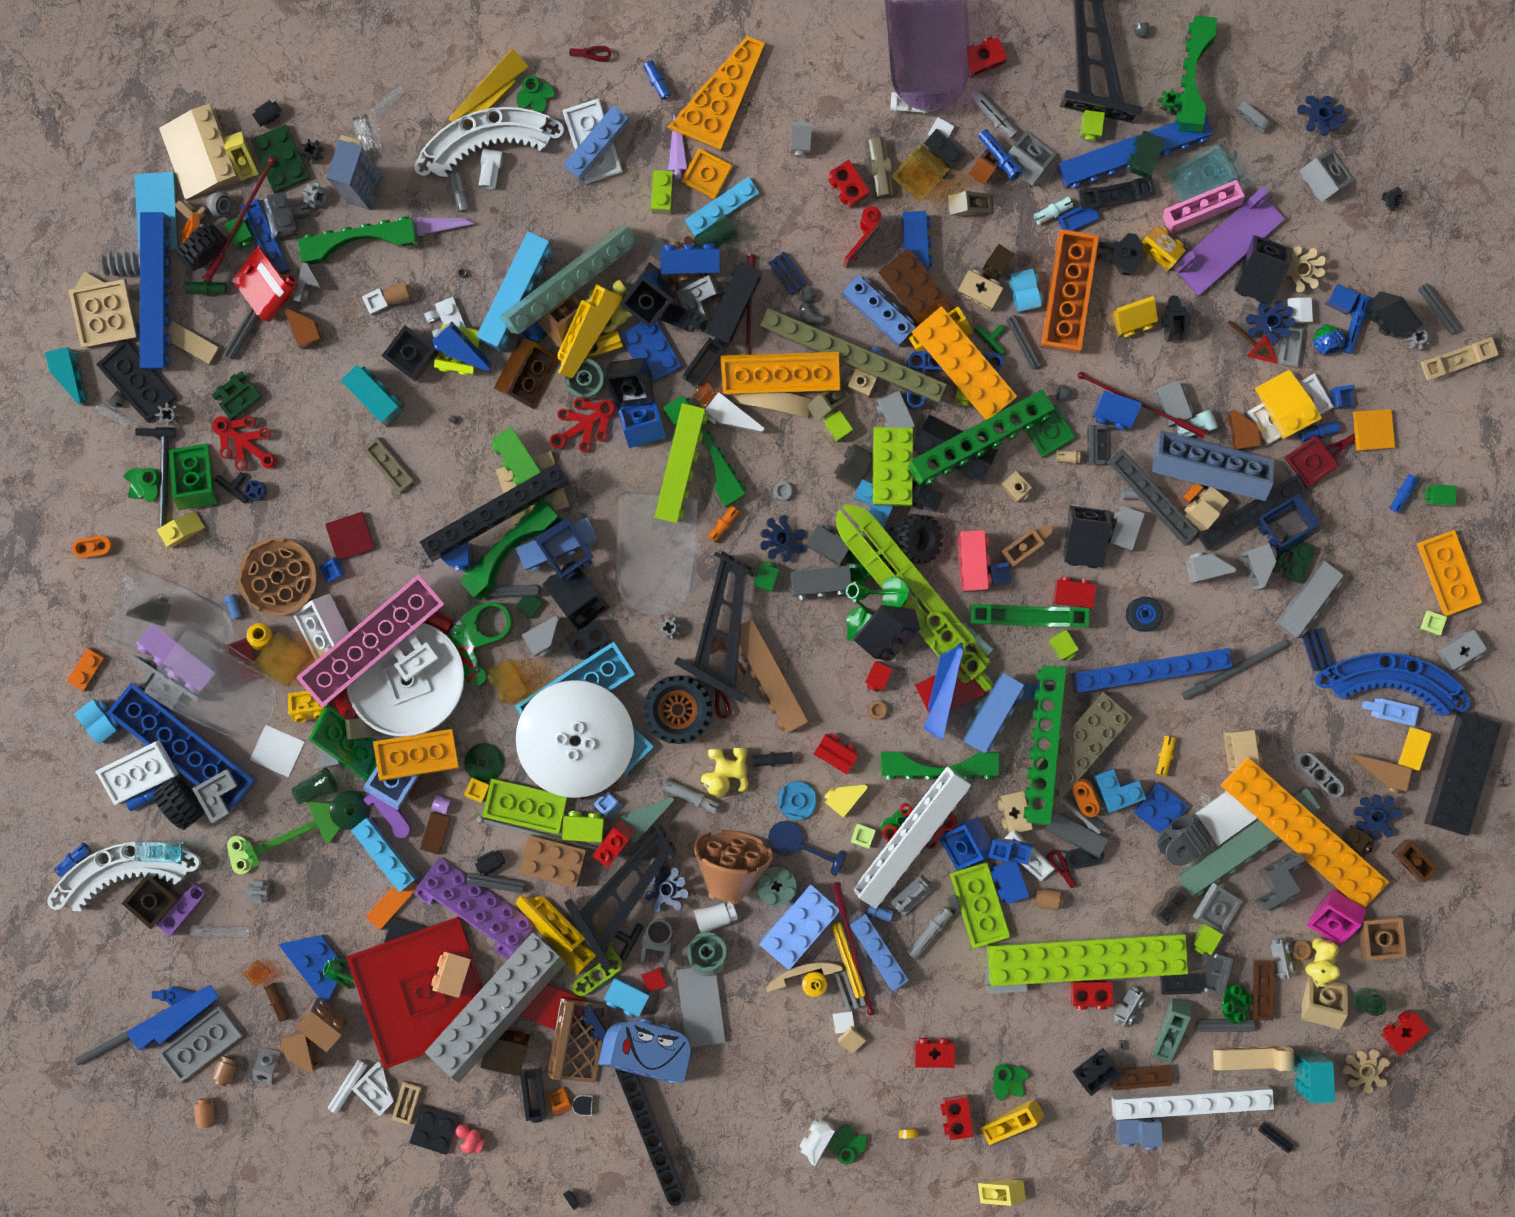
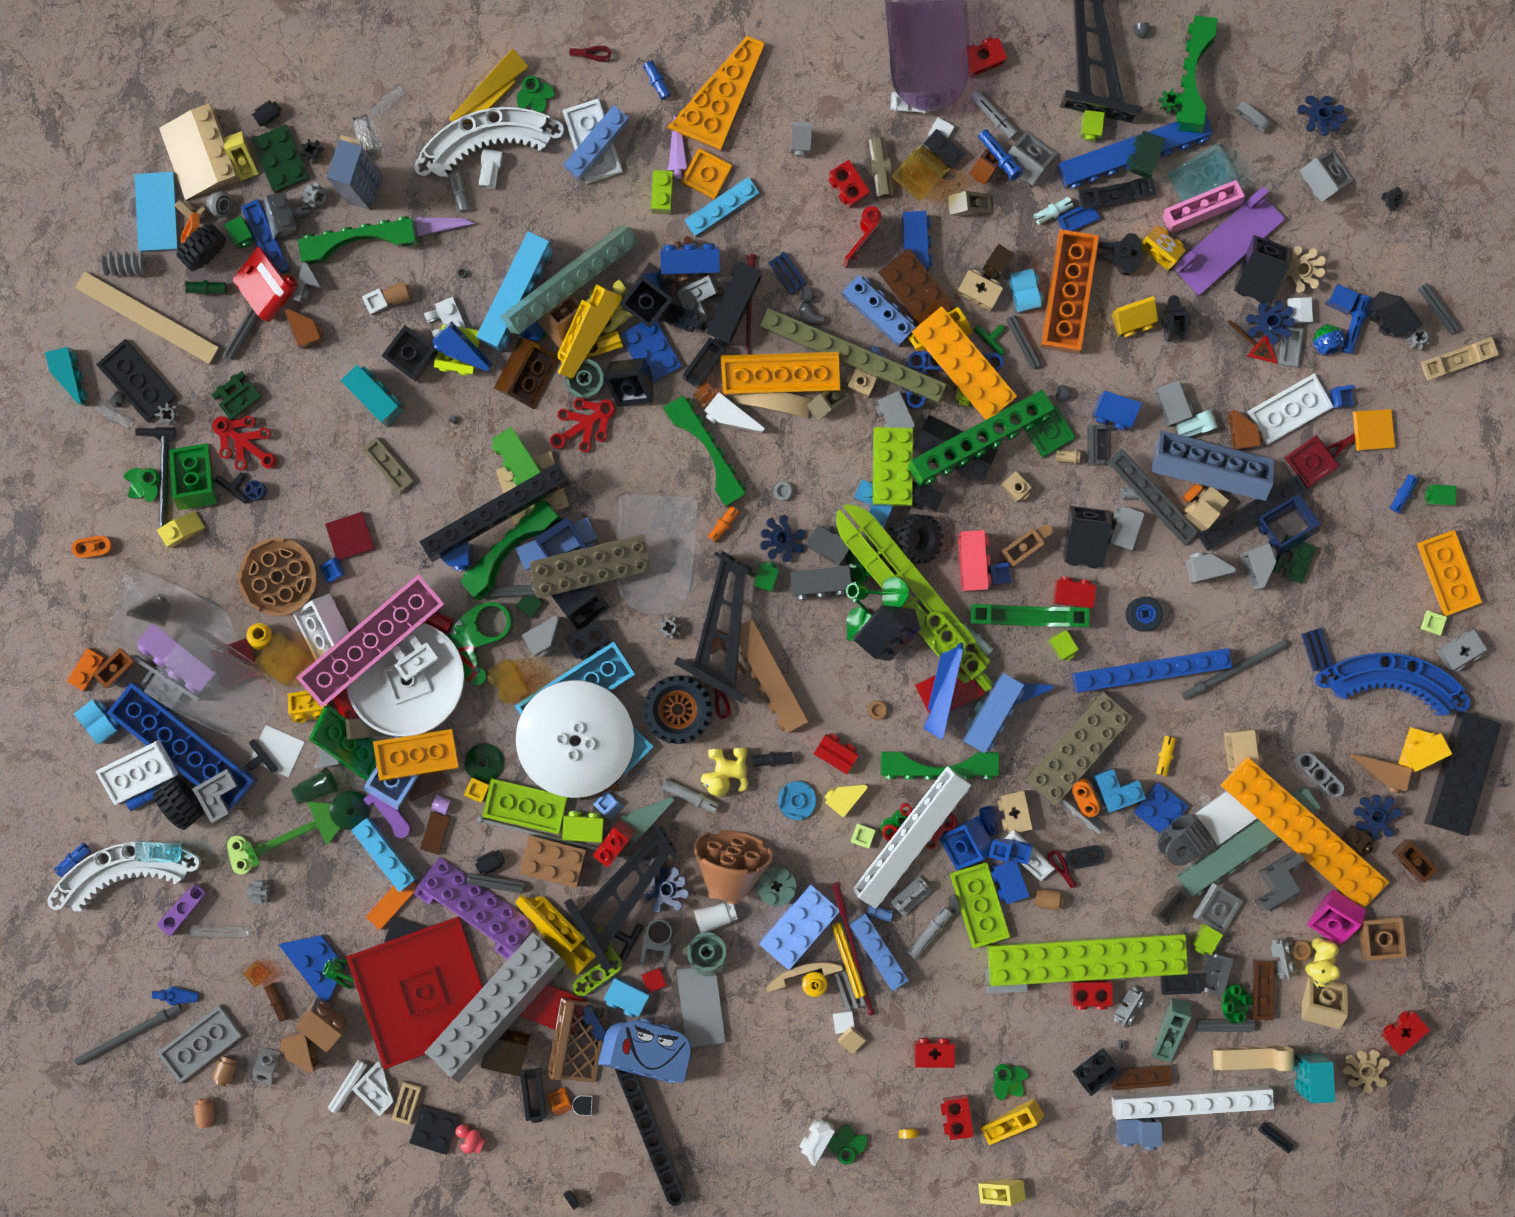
tan plate [68,279,139,348] -> none
dark brown brick [121,873,181,929] -> none
blue wedge [127,985,219,1050] -> none
blue brick [140,212,171,370] -> none
dark red piece [203,156,276,283] -> none
medium blue pin [223,594,243,620] -> none
light nougat brick [431,952,471,998] -> none
blue slope [617,397,666,448] -> none
dark grey tile [649,237,665,261] -> none
lime brick [654,403,708,523] -> none
clear green plant [694,213,739,246] -> none
dark blue piece [768,821,848,877] -> none
lime brick [823,410,853,442] -> none
clear smoke brick [834,444,873,490] -> none
red brick [865,661,893,692] -> none
green brick [1023,665,1066,825] -> none
dark grey tile [1047,813,1108,858] -> none
dark red piece [1078,372,1208,439] -> none
yellow slope [1255,370,1322,439] -> none
light grey brick [1275,561,1344,638] -> none
blue pin [1298,421,1340,442] -> none
clear green plant [1353,987,1387,1016] -> none
light blue hinge [1362,698,1419,726] -> none
none -> dark orange slope [92,647,135,689]
none -> black piece [246,739,278,773]
none -> dark tan bracket [530,534,651,599]
none -> clear blue cone [978,806,998,836]
none -> yellow brick [1403,732,1452,772]

